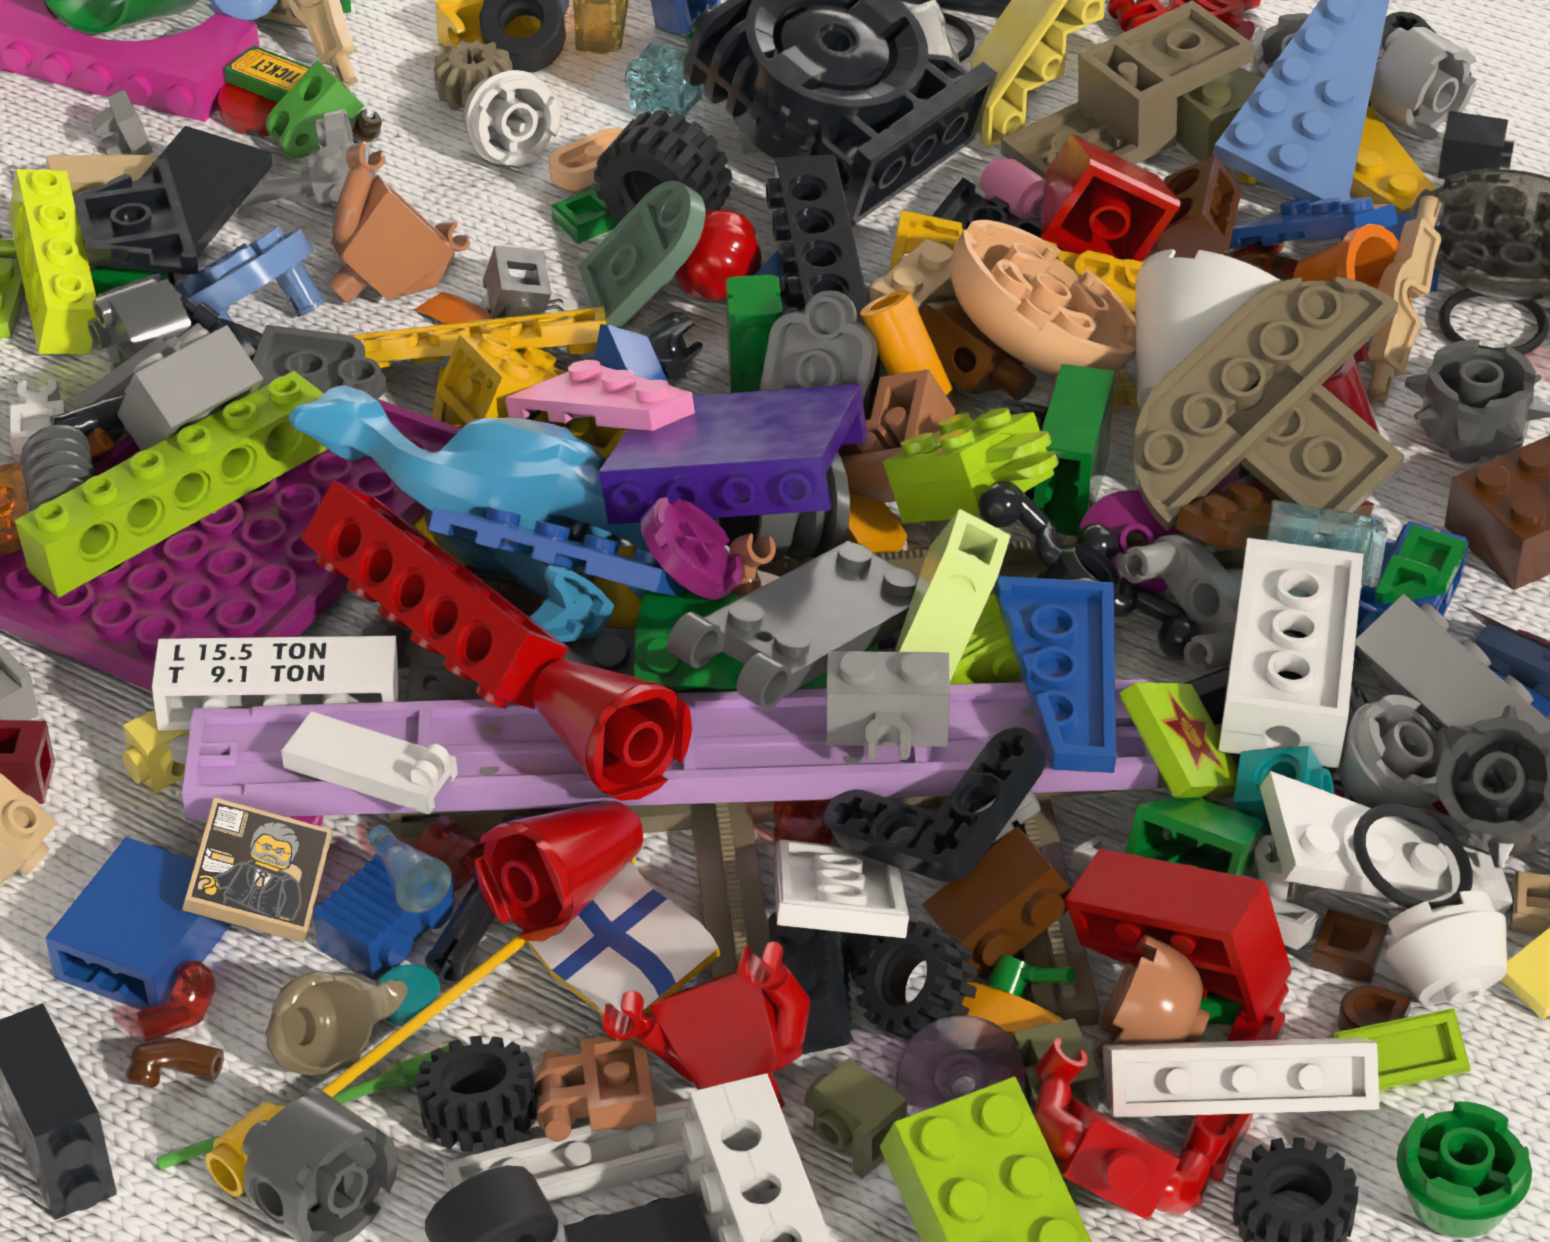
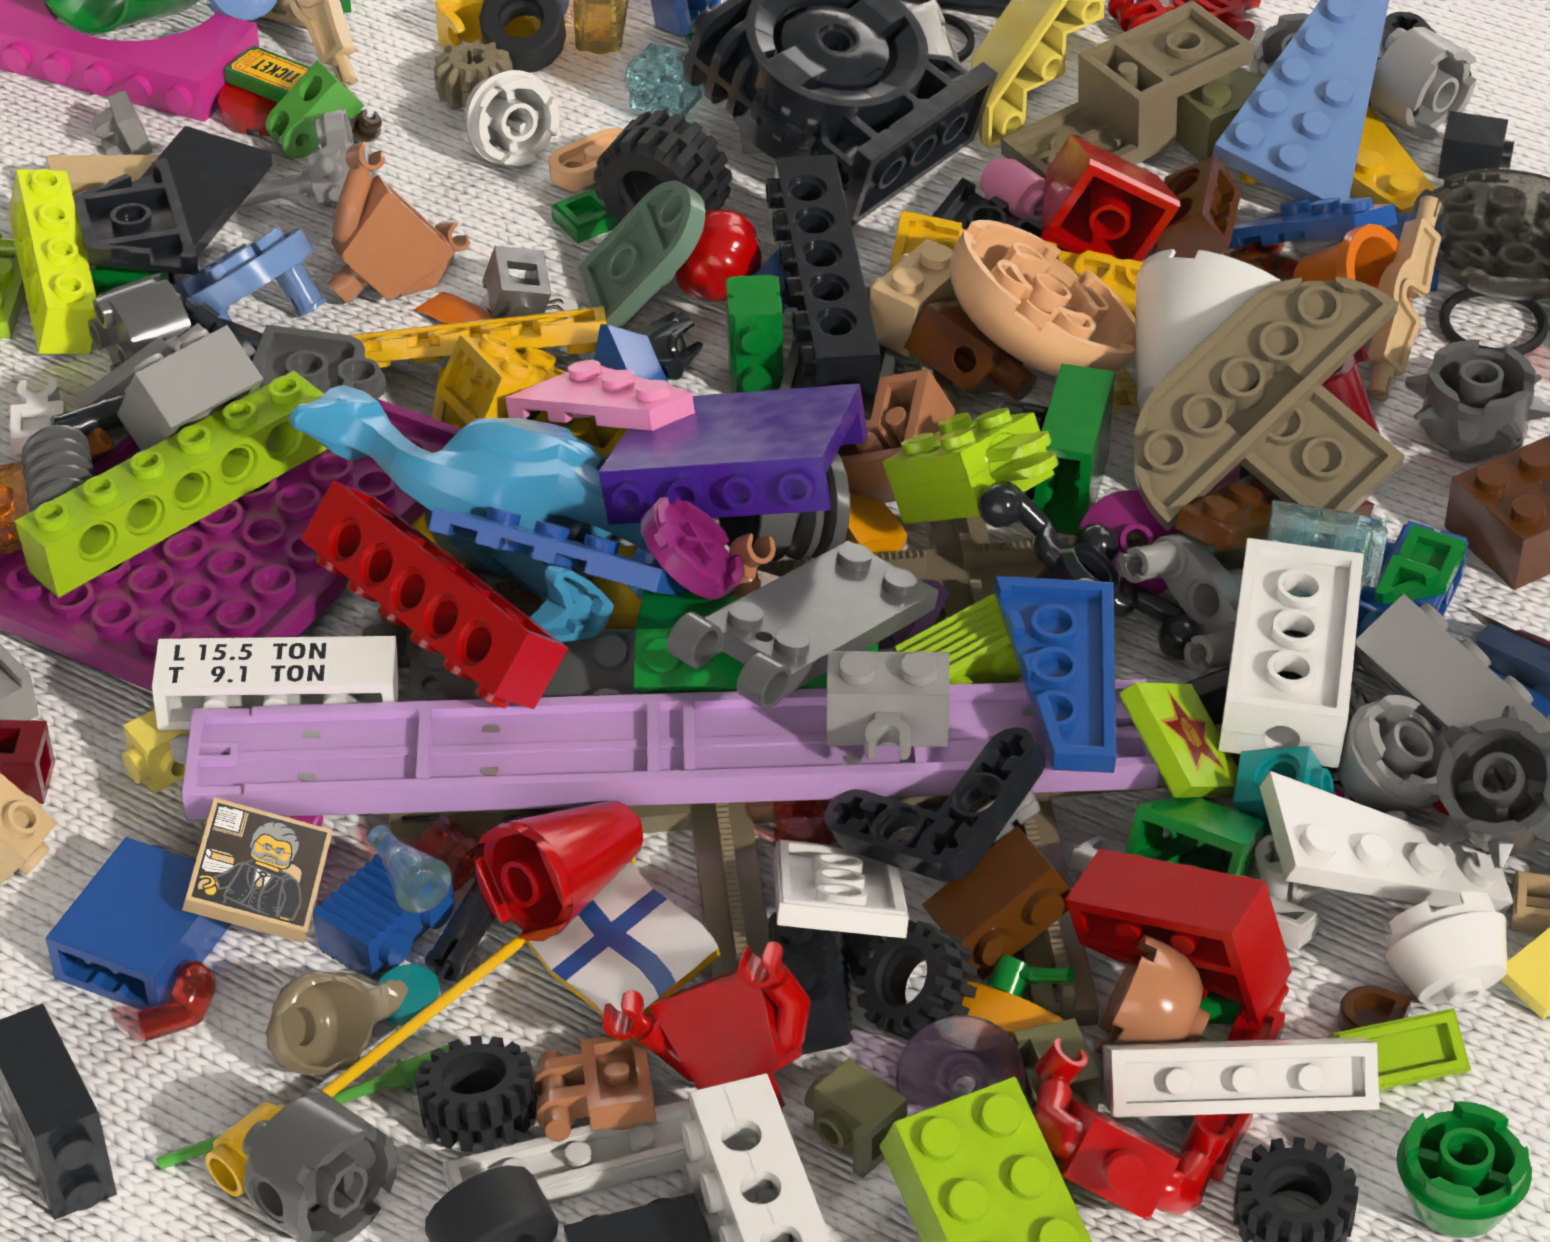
reddish brown arm [125,1038,224,1088] -> none
white hinge [281,711,458,815] -> none
red cone [533,659,692,801] -> none
dark grey plate [759,290,878,420] -> none
light orange brick [860,290,952,395] -> none
yellowish green slope [895,509,1011,681] -> none
reddish brown tile [1310,909,1388,984] -> none
black tyre [1353,804,1473,910] -> none

